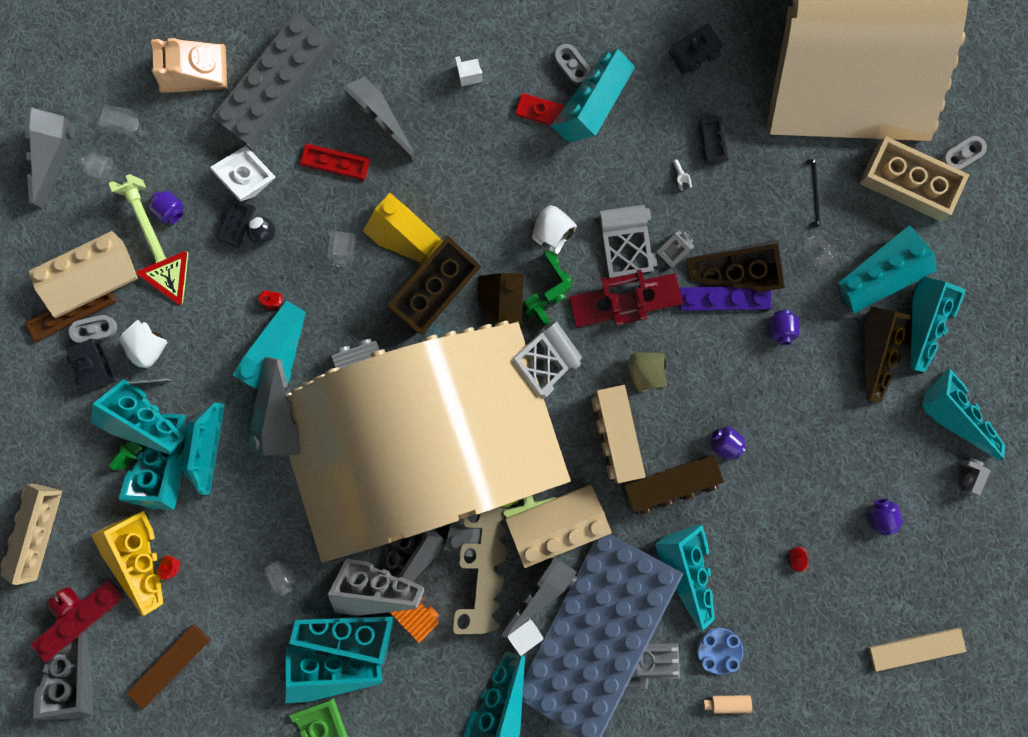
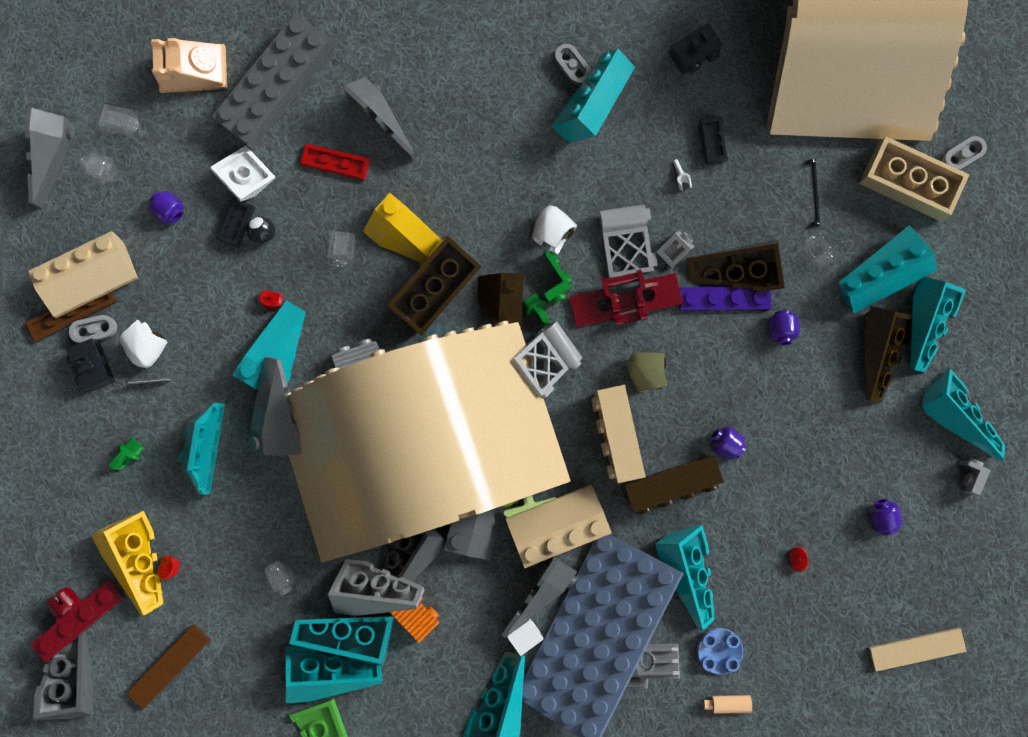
tan slope [1,484,62,585] -> none
teal wedge [91,379,185,454] -> none
yellowish green piece [108,174,188,305] -> none
teal wedge [119,414,186,510] -> none
dark tan piece [453,506,507,634] -> none
white panel [455,56,483,87] -> none
red plate [516,93,564,126] -> none

